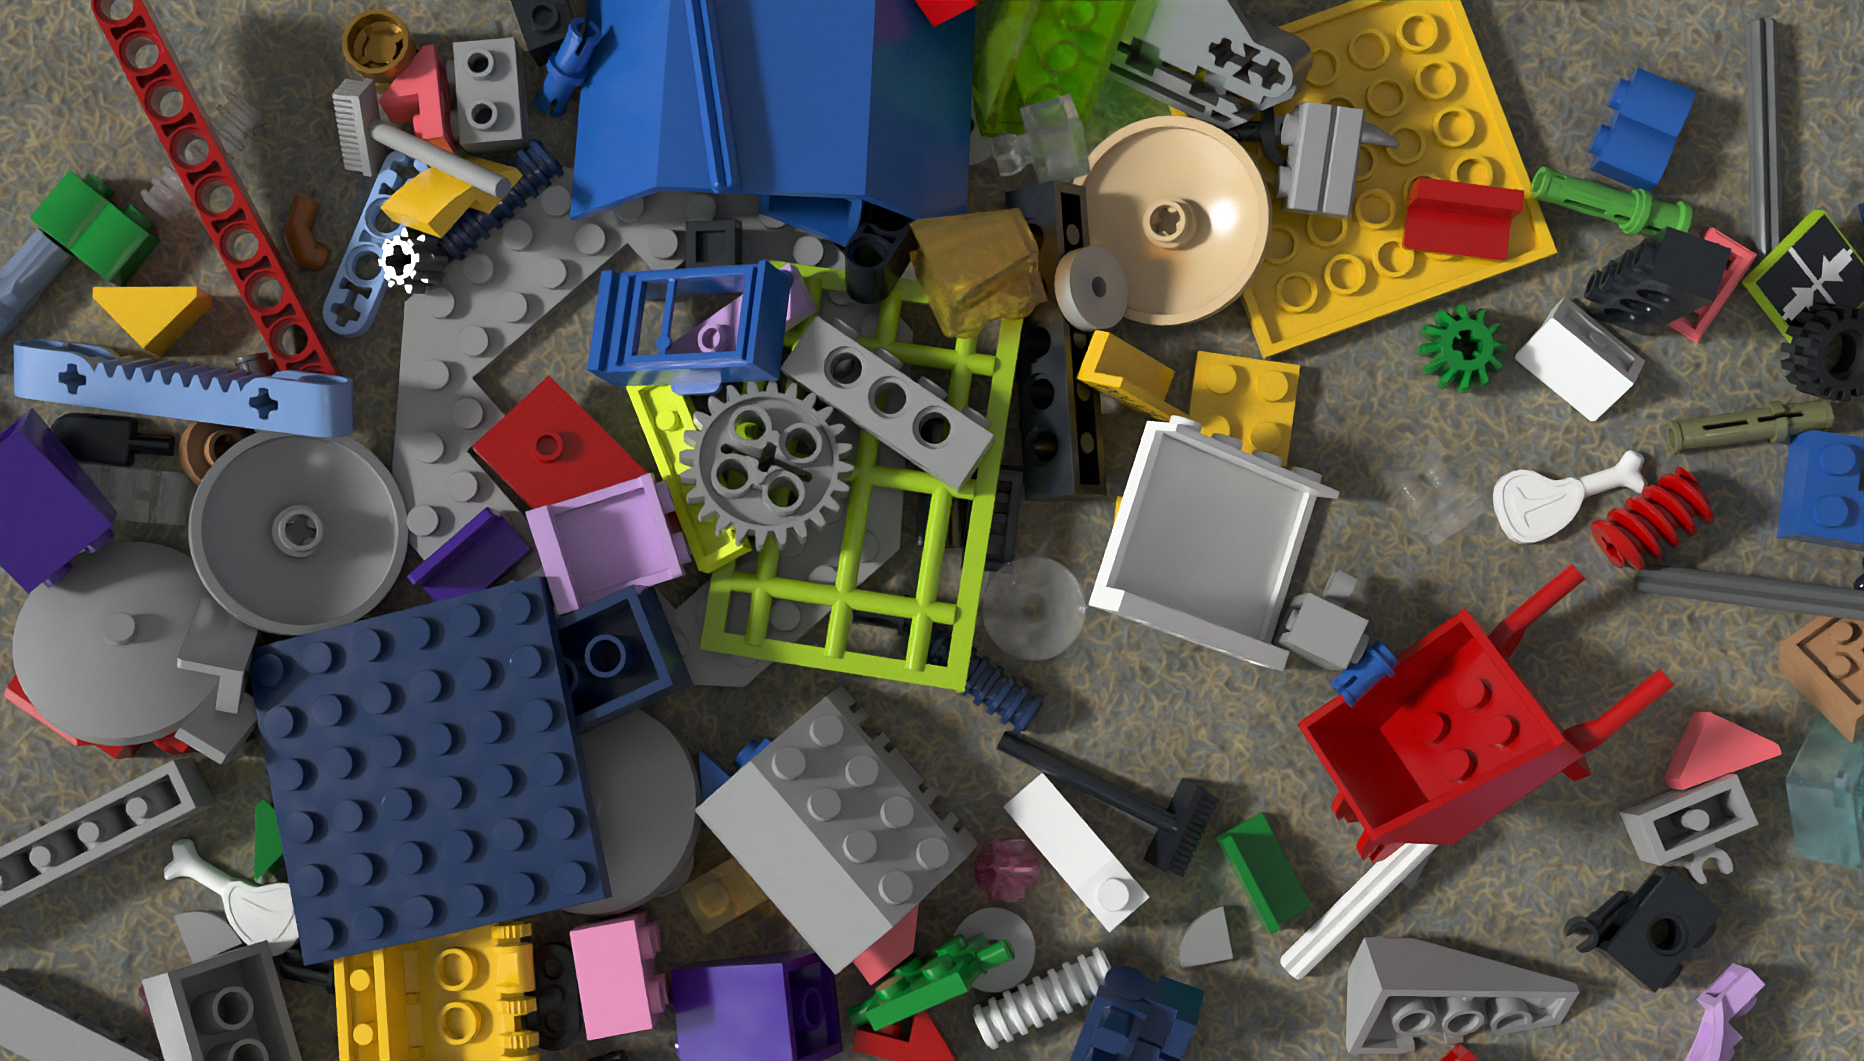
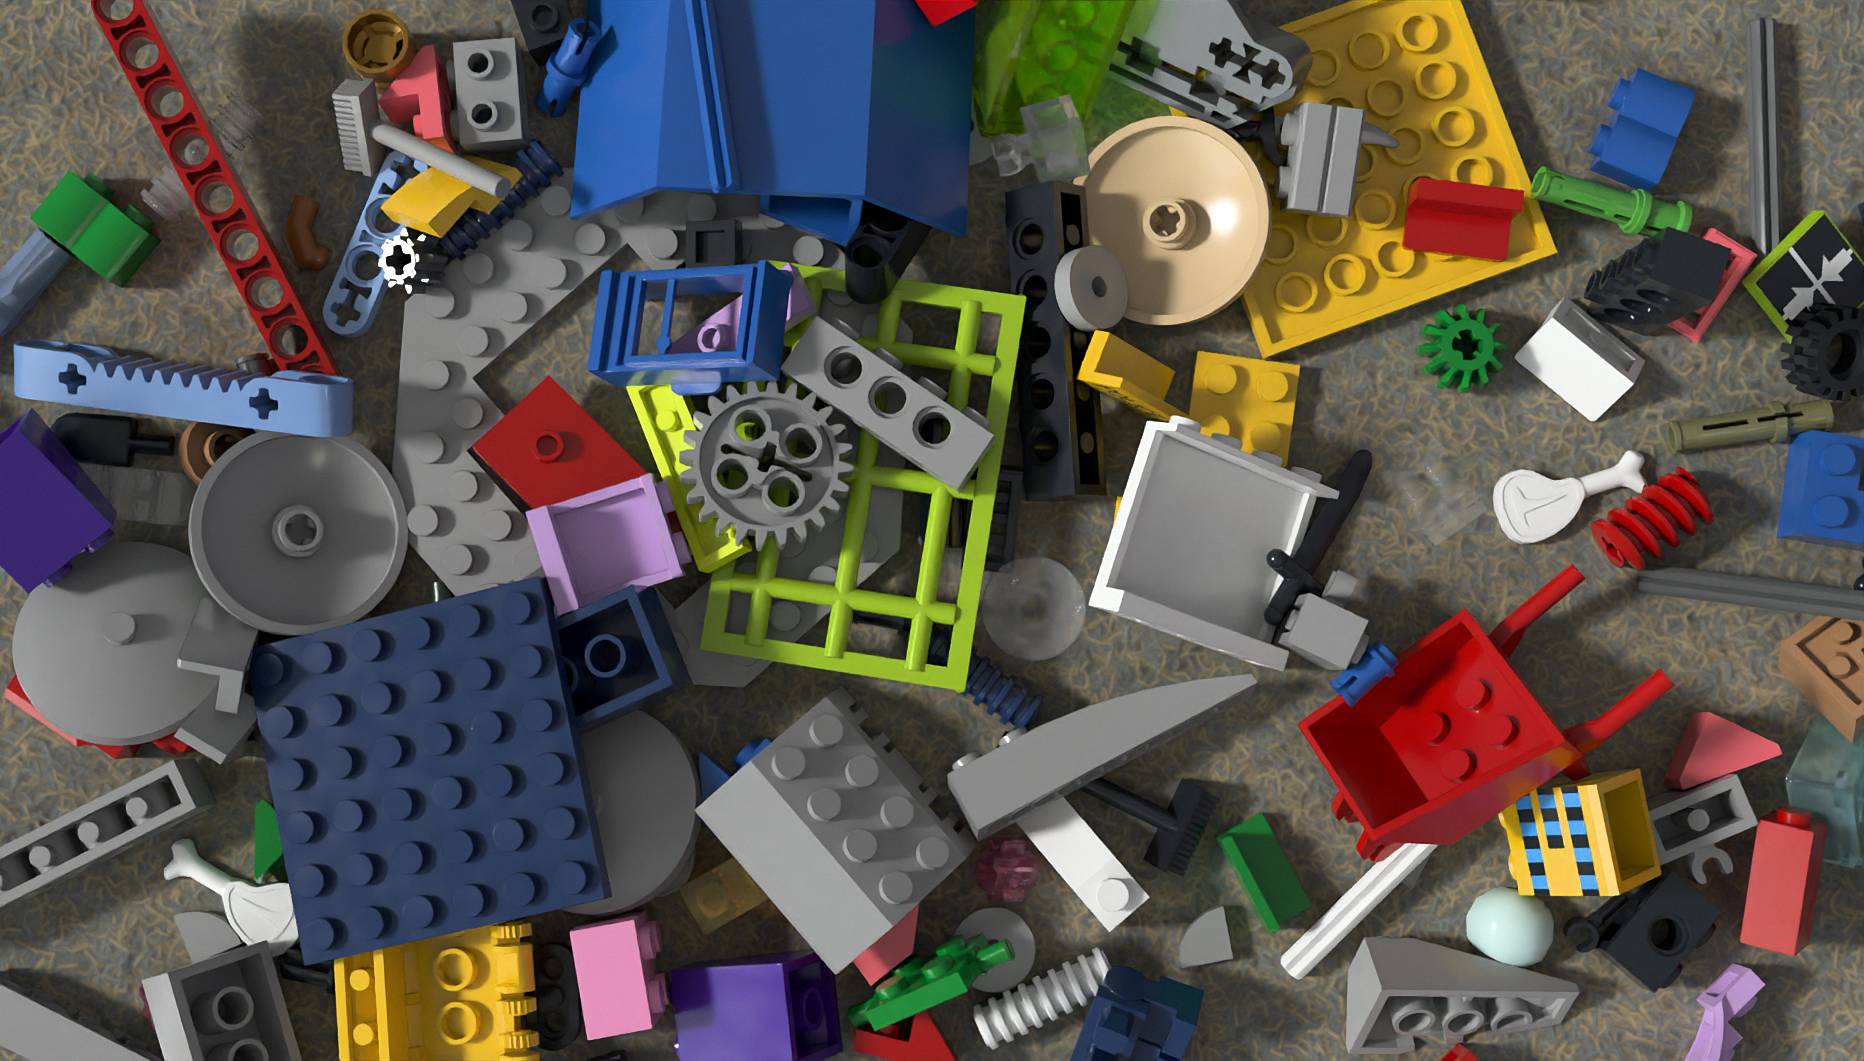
yellow slope [93,286,212,357] -> none
dark purple panel [407,507,534,602] -> none
clear yellow piece [909,208,1048,339] -> none
none -> light grey slope [947,674,1257,842]
none -> black sword [1264,449,1372,626]
none -> light aqua hair [1466,887,1554,969]
none -> yellow slope [1498,768,1662,896]
none -> brick [1740,806,1828,957]

